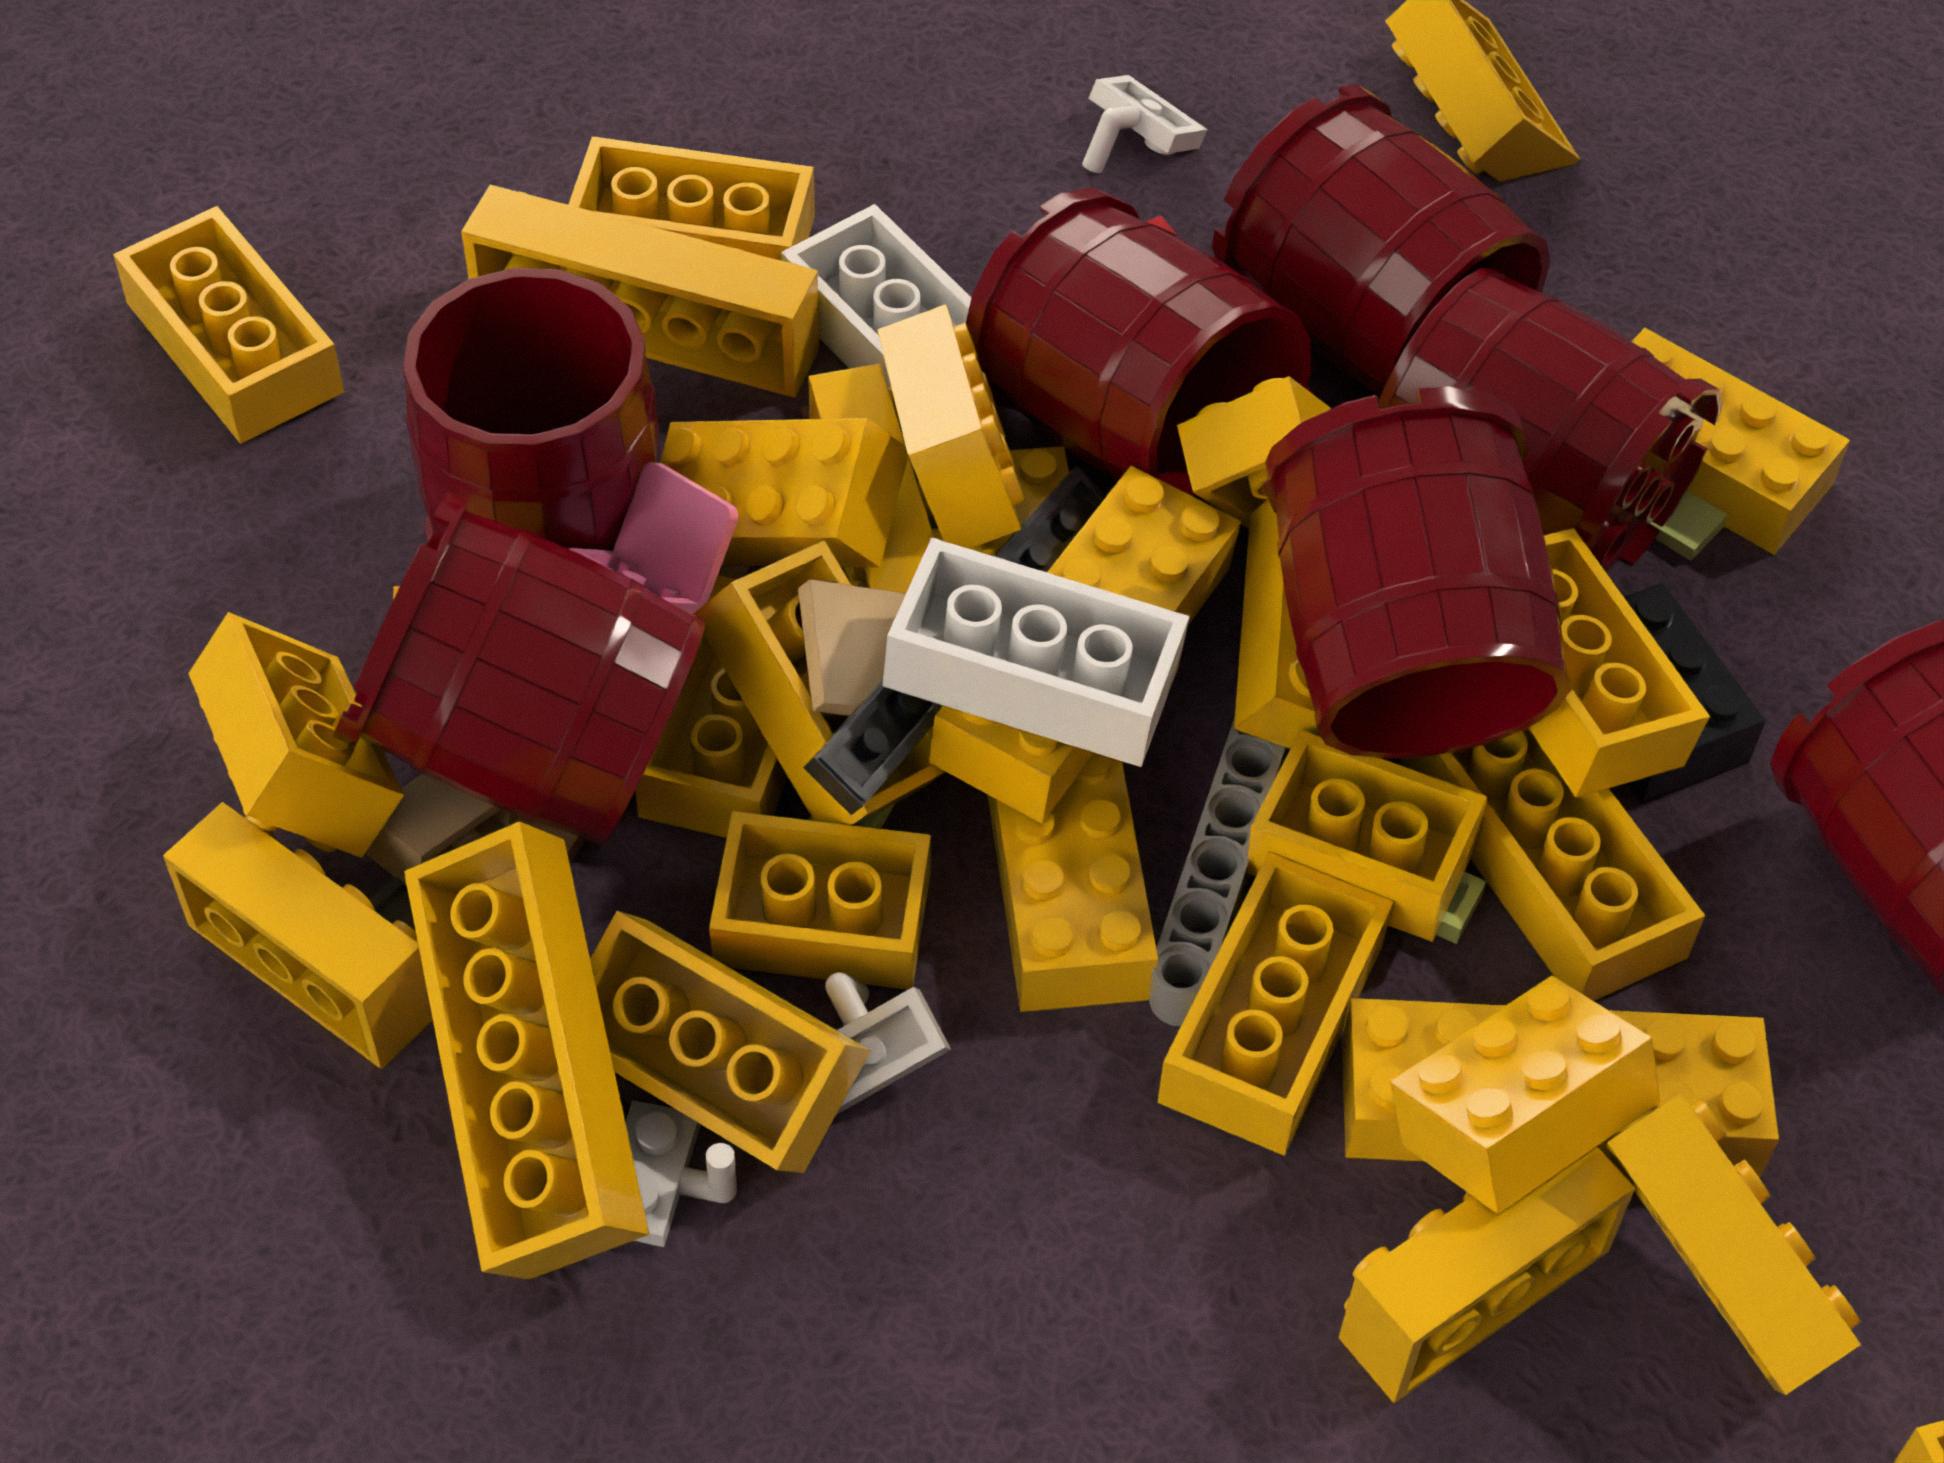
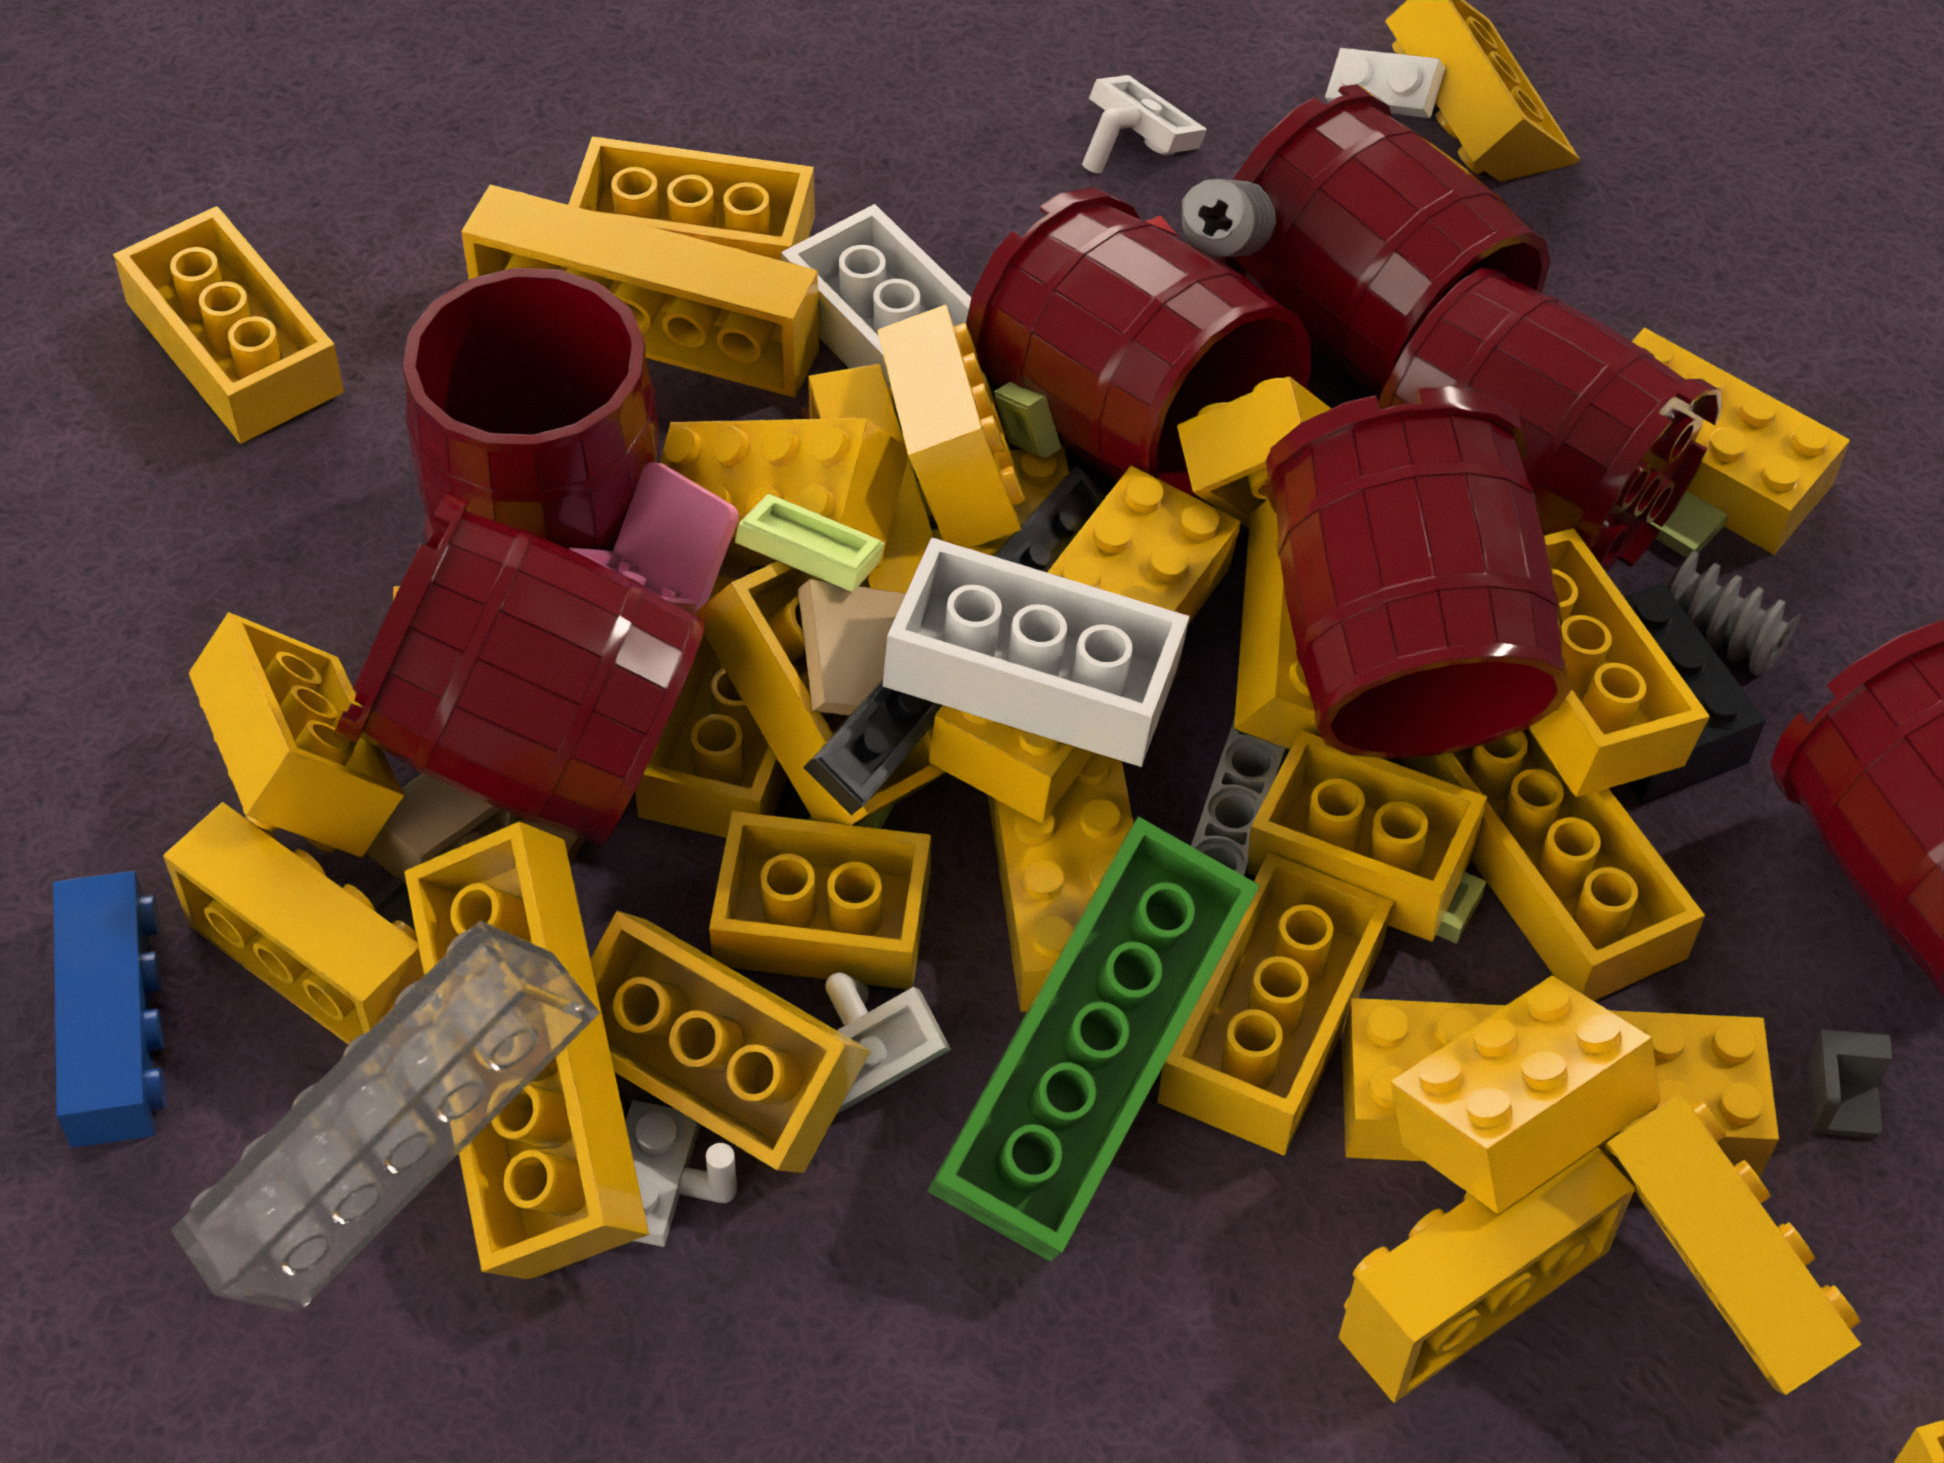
none -> blue brick [53,870,167,1148]
none -> clear brick [170,920,600,1313]
none -> yellowish green tile [735,494,885,592]
none -> bright green brick [927,816,1260,1262]
none -> yellowish green tile [994,382,1062,458]
none -> light grey piece [1182,179,1276,258]
none -> white plate [1325,48,1446,118]
none -> light grey piece [1666,551,1801,676]
none -> dark grey panel [1806,1029,1892,1138]

